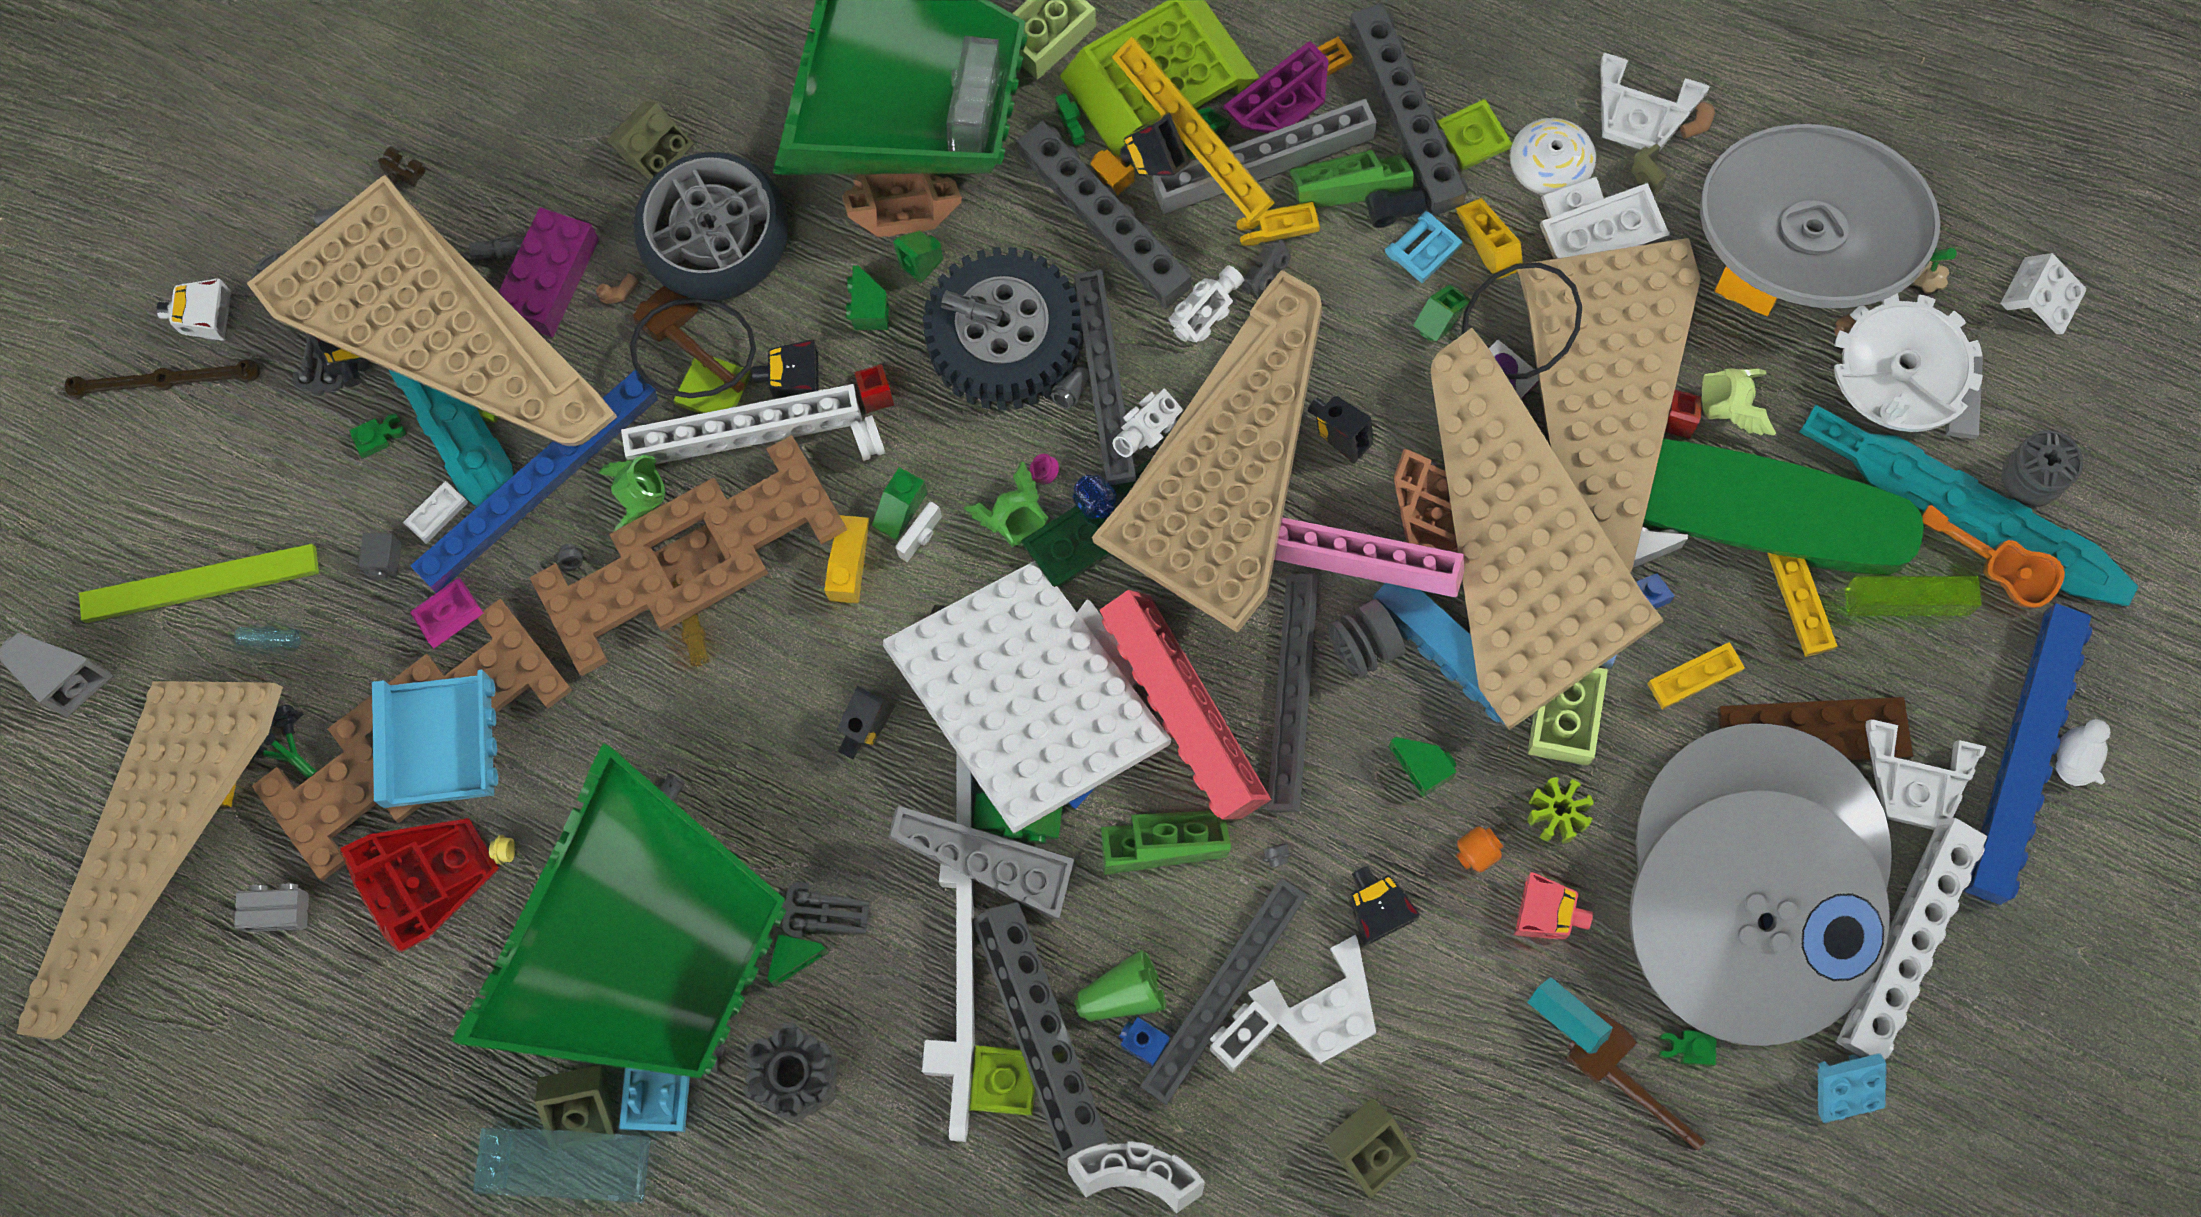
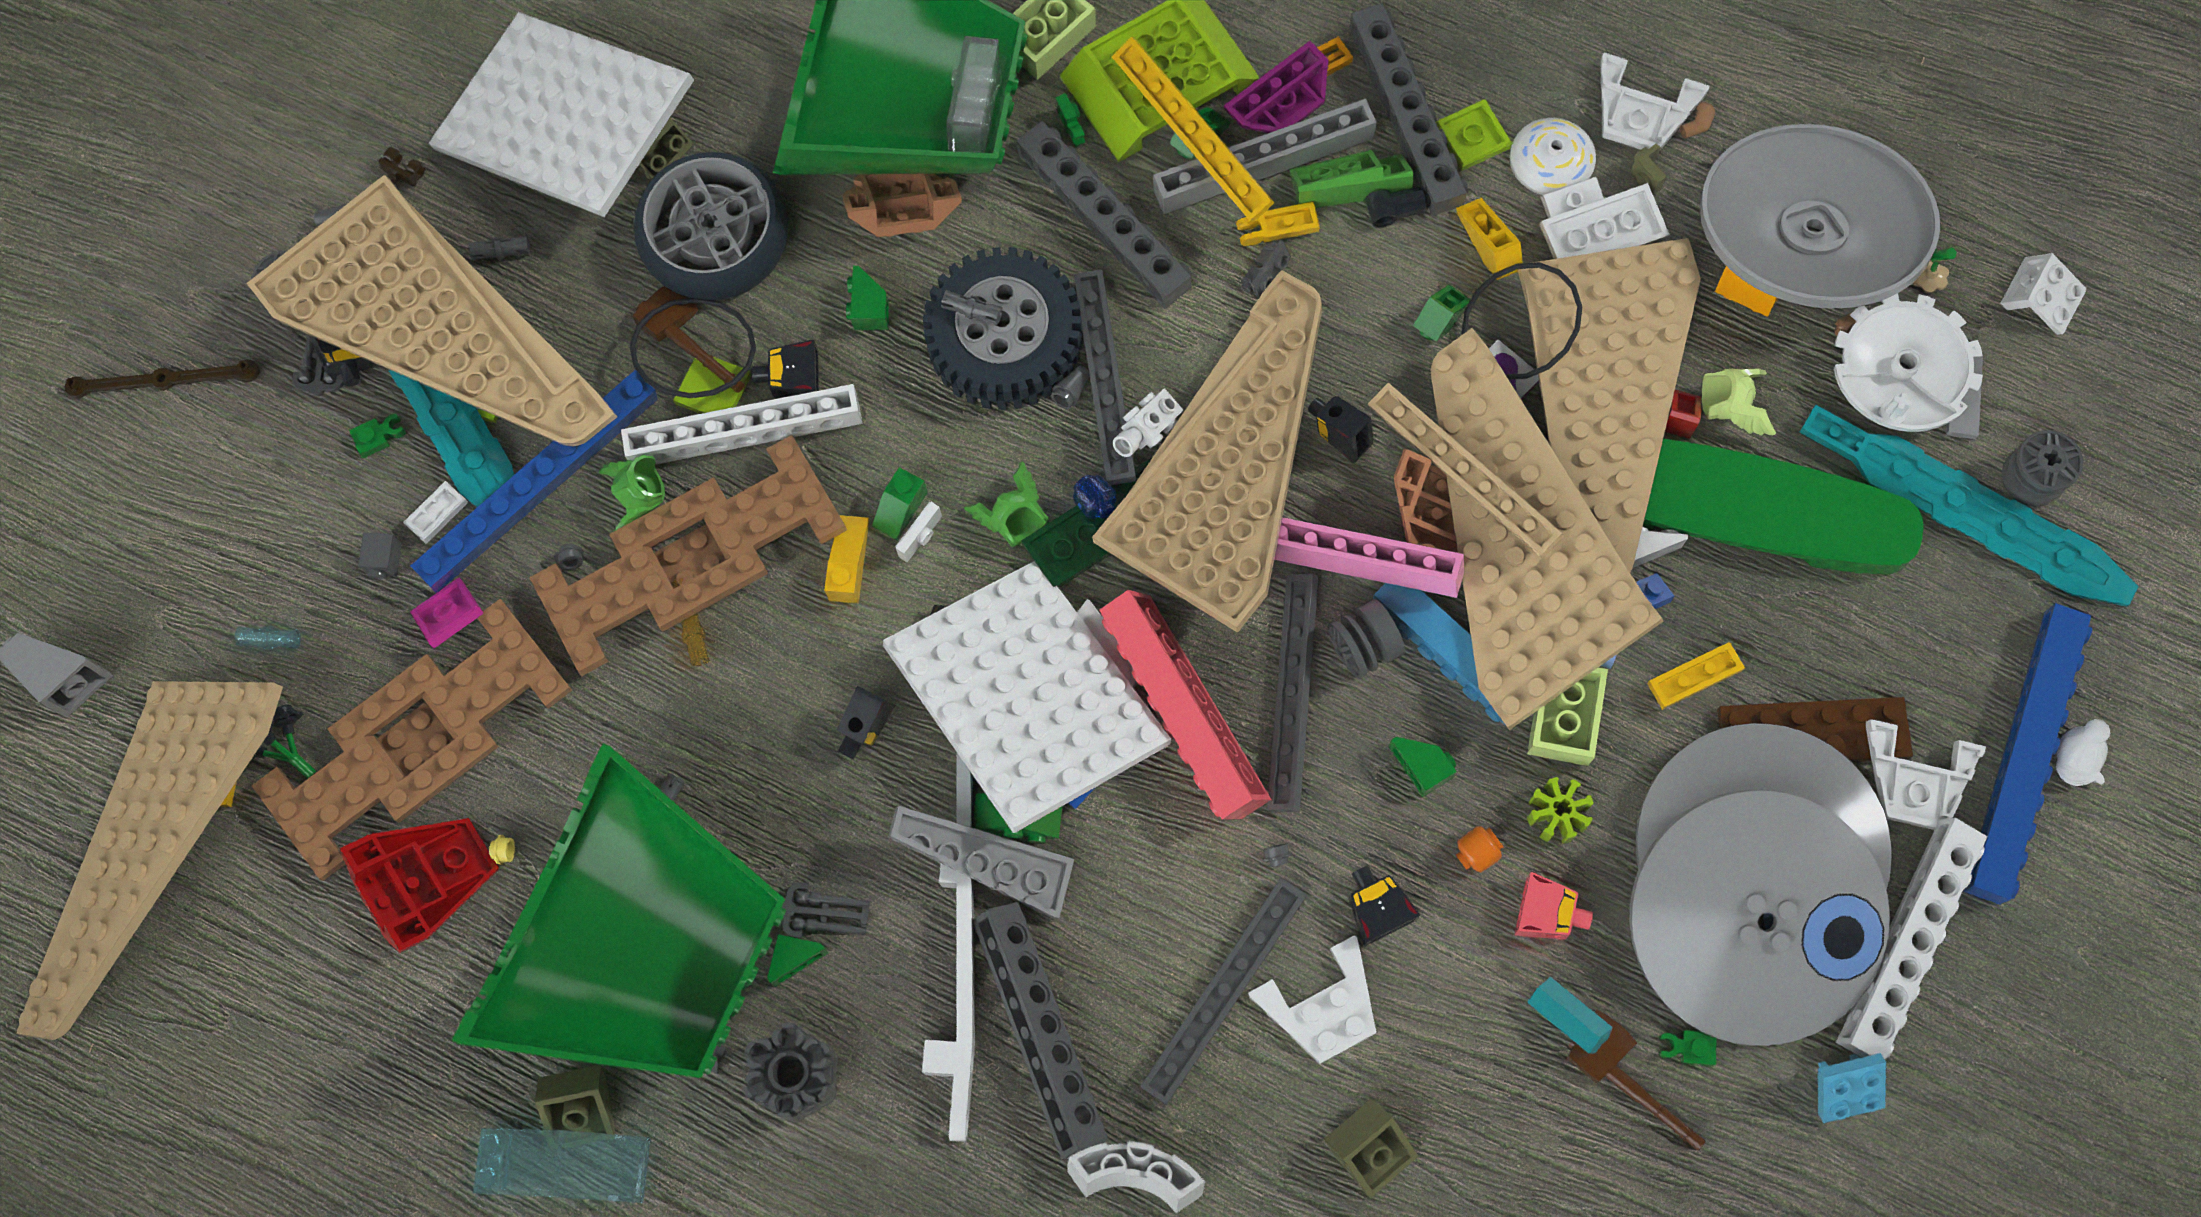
lime tile [79,544,319,623] -> none
white torso [157,279,231,340] -> none
light grey brick [234,883,309,932] -> none
medium azure panel [372,669,498,808] -> none
magenta brick [498,207,599,337] -> none
medium nougat arm [596,274,639,304] -> none
medium azure plate [619,1068,690,1132] -> none
white wheel [850,415,885,461] -> none
red slope [854,364,895,413] -> none
green slope [893,230,944,283] -> none
lime tile [969,1046,1035,1116] -> none
dark pink tile [1029,454,1059,485] -> none
bright green cone [1074,950,1166,1022] -> none
light orange brick [1090,149,1135,195] -> none
bright green slope [1101,810,1231,875] -> none
blue brick [1119,1017,1170,1067] -> none
black torso [1120,113,1190,176] -> none
white brick [1168,265,1244,342] -> none
white brick [1210,1000,1278,1073] -> none
medium azure plate [1385,211,1463,284] -> none
yellow plate [1767,553,1837,657] -> none
clear neon green brick [1845,576,1982,616] -> none
orange piece [1922,505,2065,608] -> none
none -> white plate [429,12,694,217]
none -> tan plate [1368,383,1564,559]

